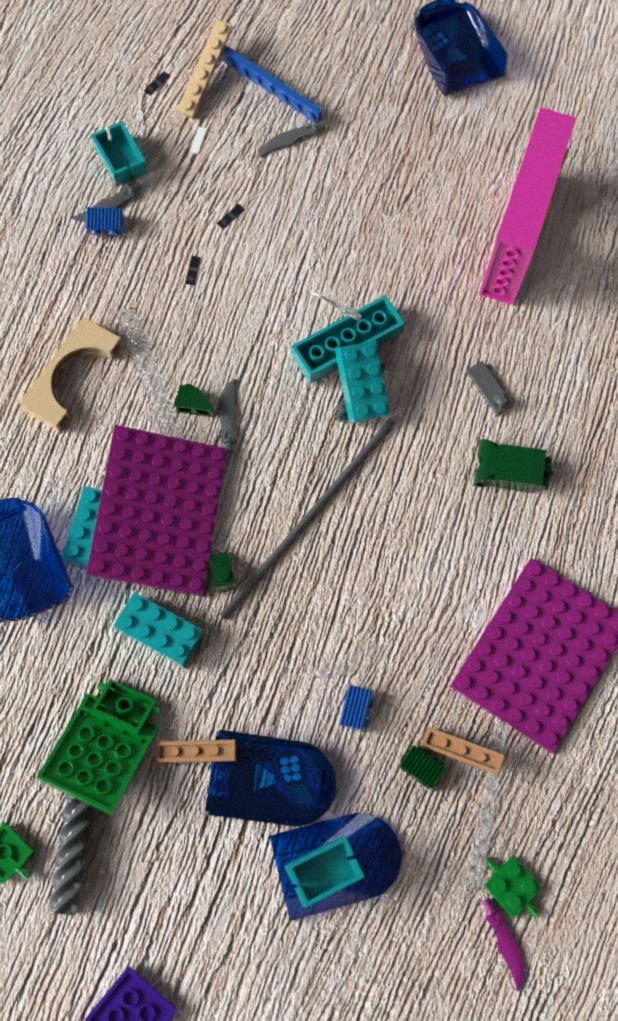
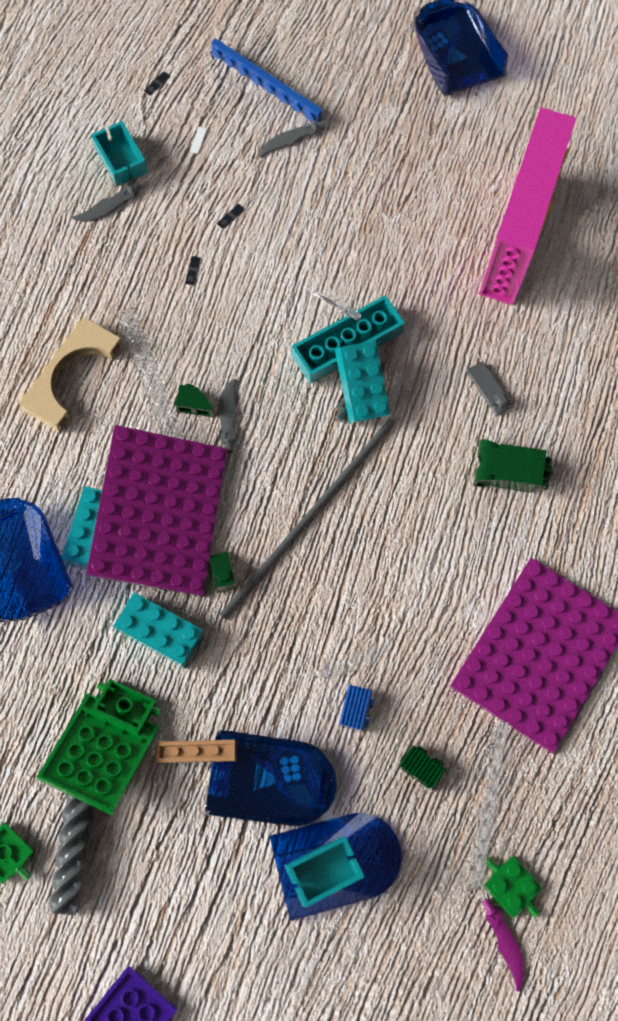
blue brick [86,207,124,236] -> none
tan plate [177,20,233,119] -> none
medium nougat plate [421,727,506,776] -> none

